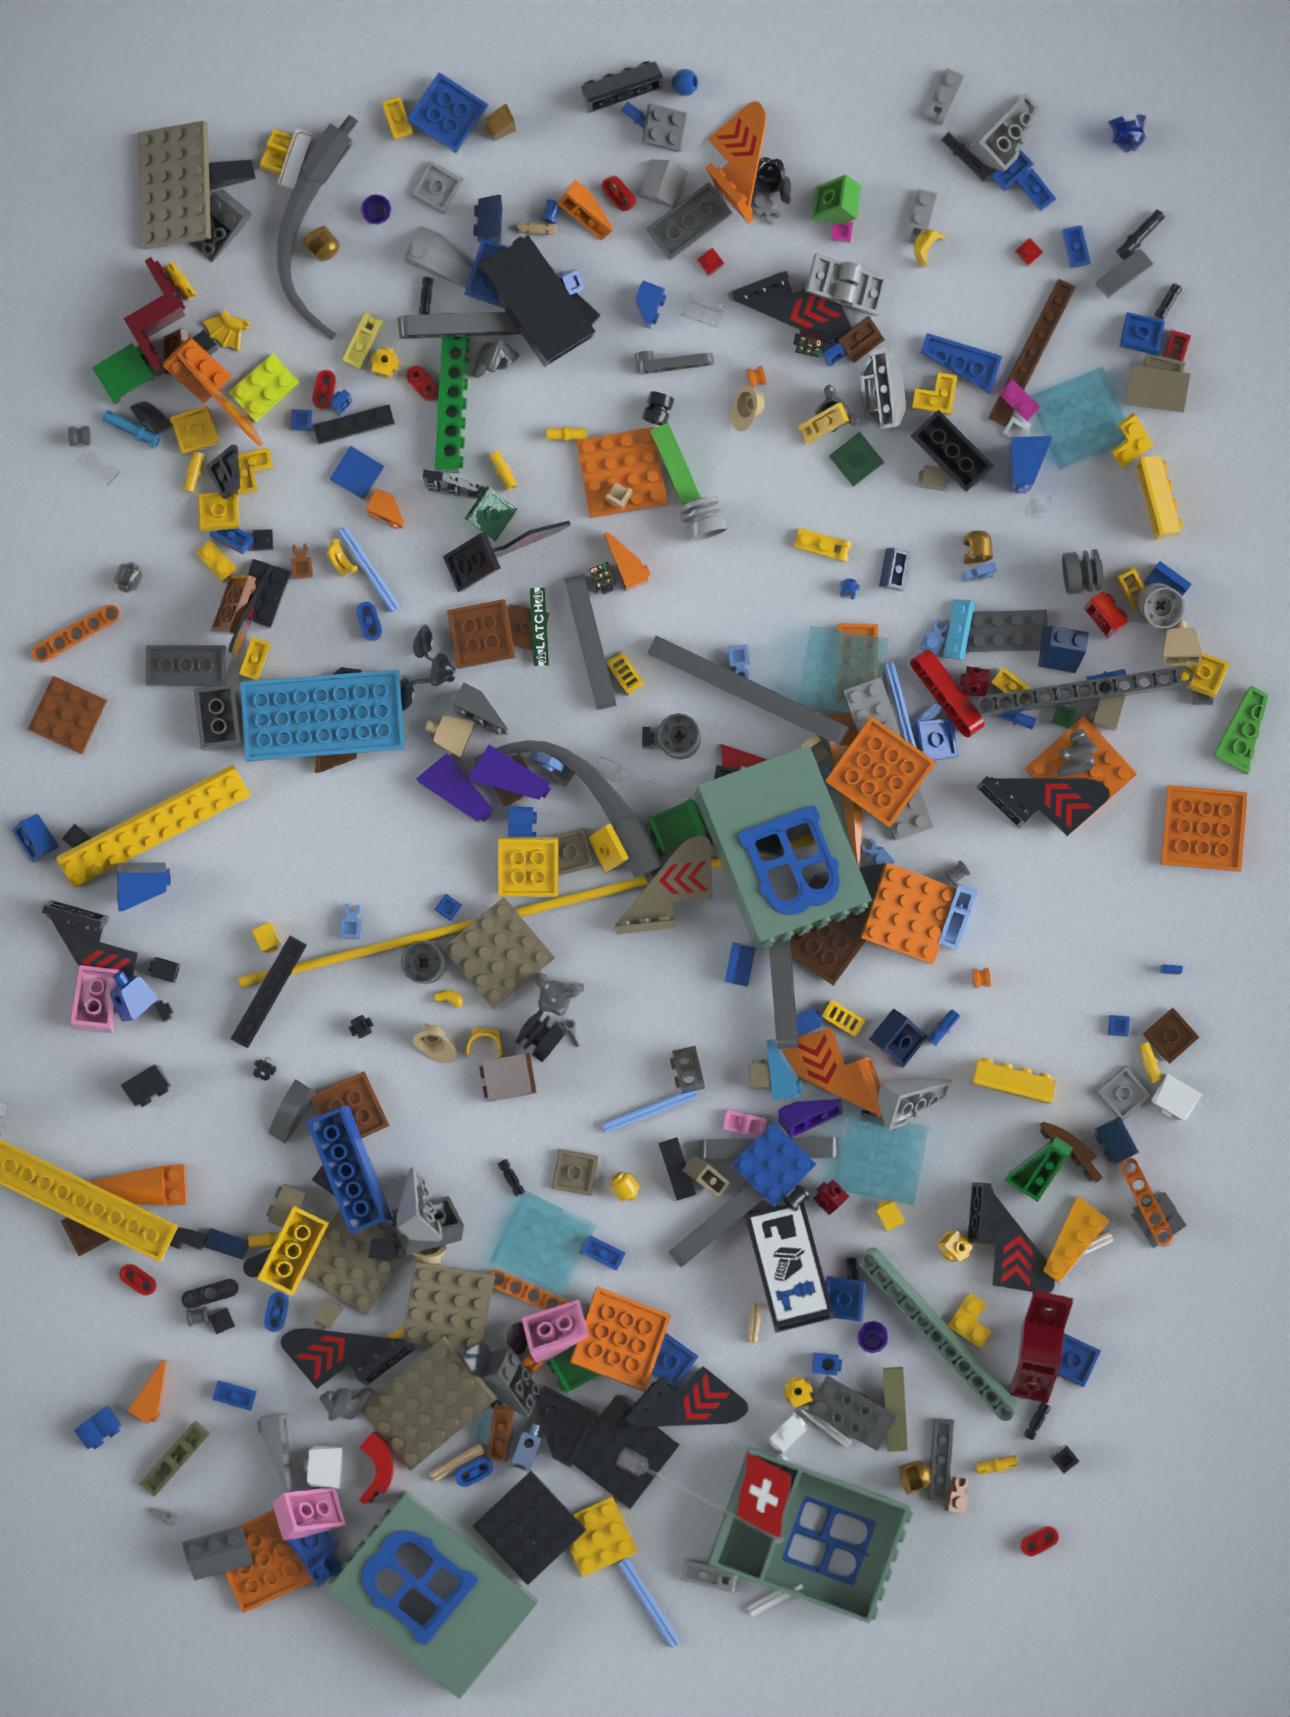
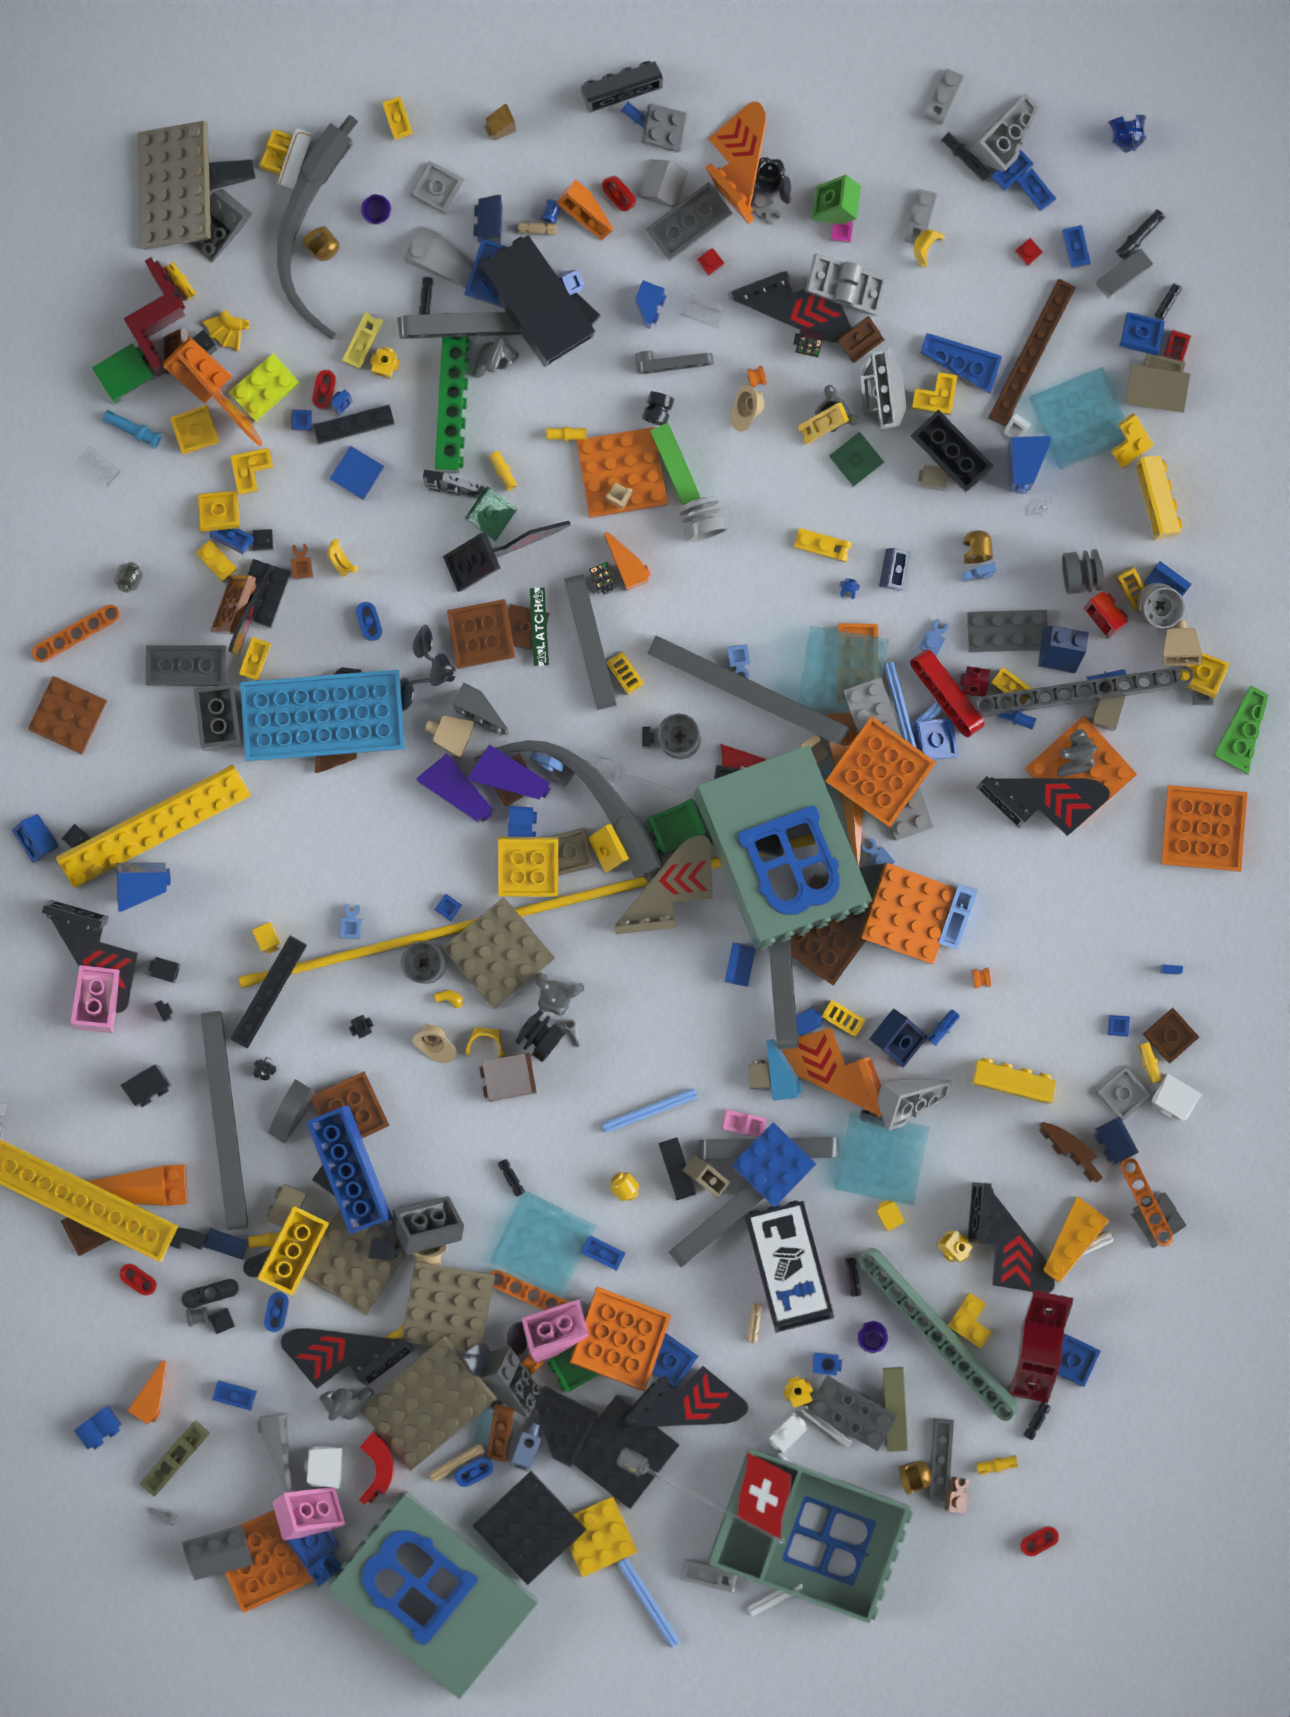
dark grey wheel [68,426,91,447] -> none
torso [110,971,159,1022] -> none
black slope [130,401,173,435] -> none
yellow pin [182,451,205,493] -> none
black wing [206,444,240,499] -> none
dark tan brick [313,1297,343,1330] -> none
light blue axle [338,527,399,612] -> none
orange slope [366,488,405,529] -> none
light grey wedge [397,1167,442,1241] -> none
red plate [406,366,439,401] -> none
blue plate [407,72,488,154] -> none
dark tan tile [552,1149,599,1196] -> none
clear smoke brick [669,1046,705,1094] -> none
blue piece [671,69,698,96] -> none
dark purple slope [778,1099,842,1138] -> none
black bush [783,1185,810,1212] -> none
dark red brick [813,1179,850,1215] -> none
blue tile [821,340,845,367] -> none
blue tile [826,1276,867,1322] -> none
medium azure plate [943,599,975,660] -> none
dark grey bush [944,860,971,886] -> none
dark pink plate [999,380,1041,422] -> none
green wedge [1004,1137,1073,1202] -> none
black brick [1049,1444,1080,1474] -> none
dark green plate [1051,705,1077,729] -> none
none -> dark grey beam [201,1010,248,1230]

